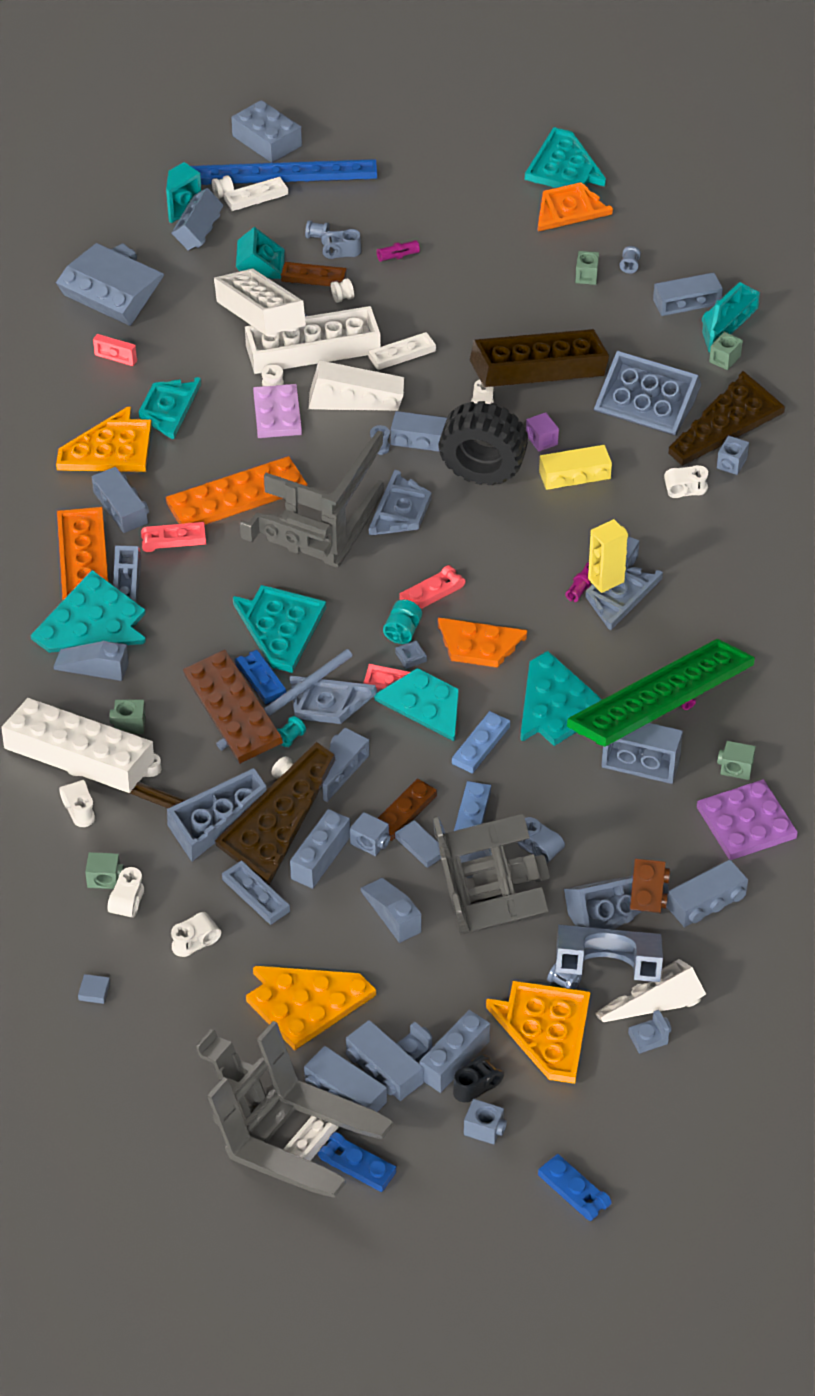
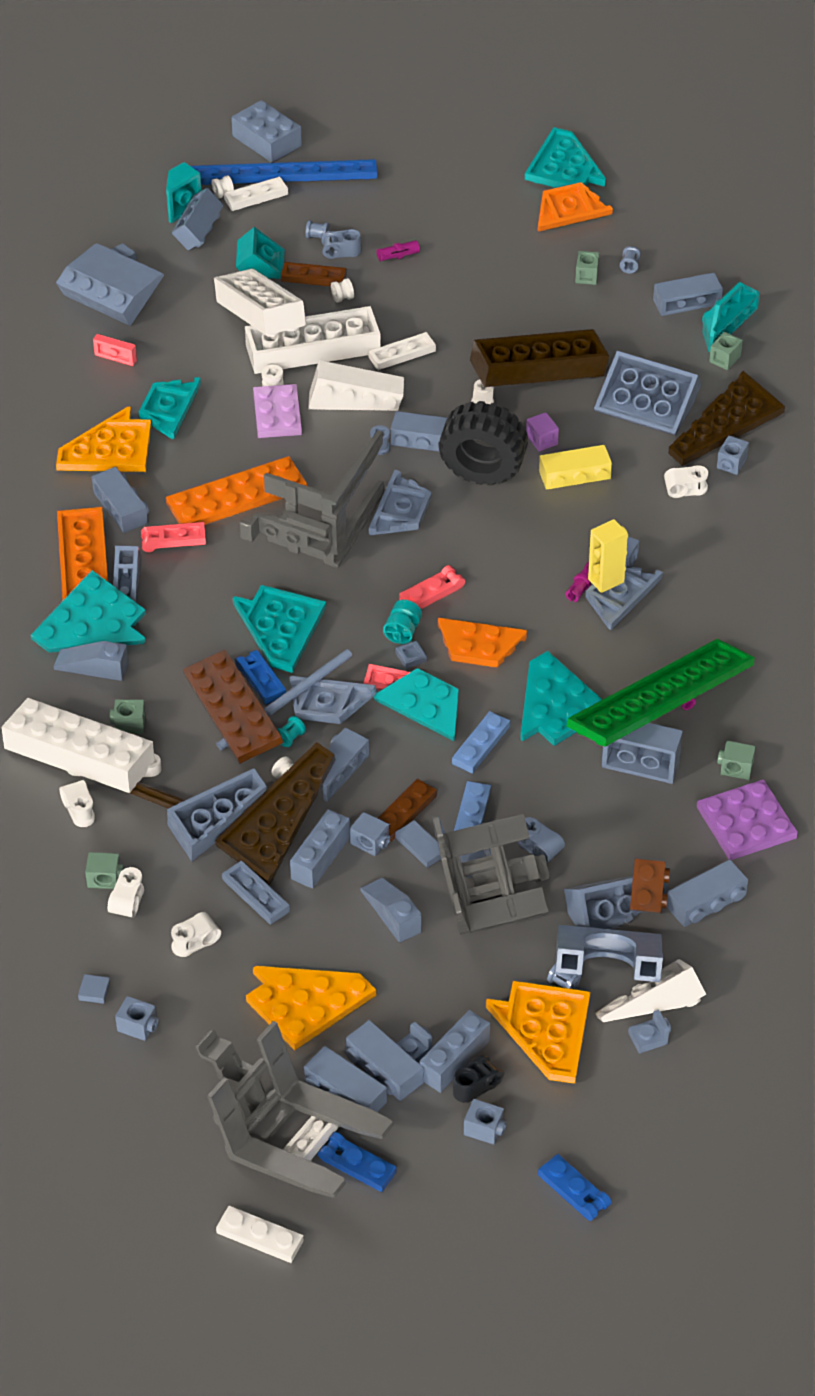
none -> sand blue brick [115,996,159,1041]
none -> white plate [216,1206,304,1263]

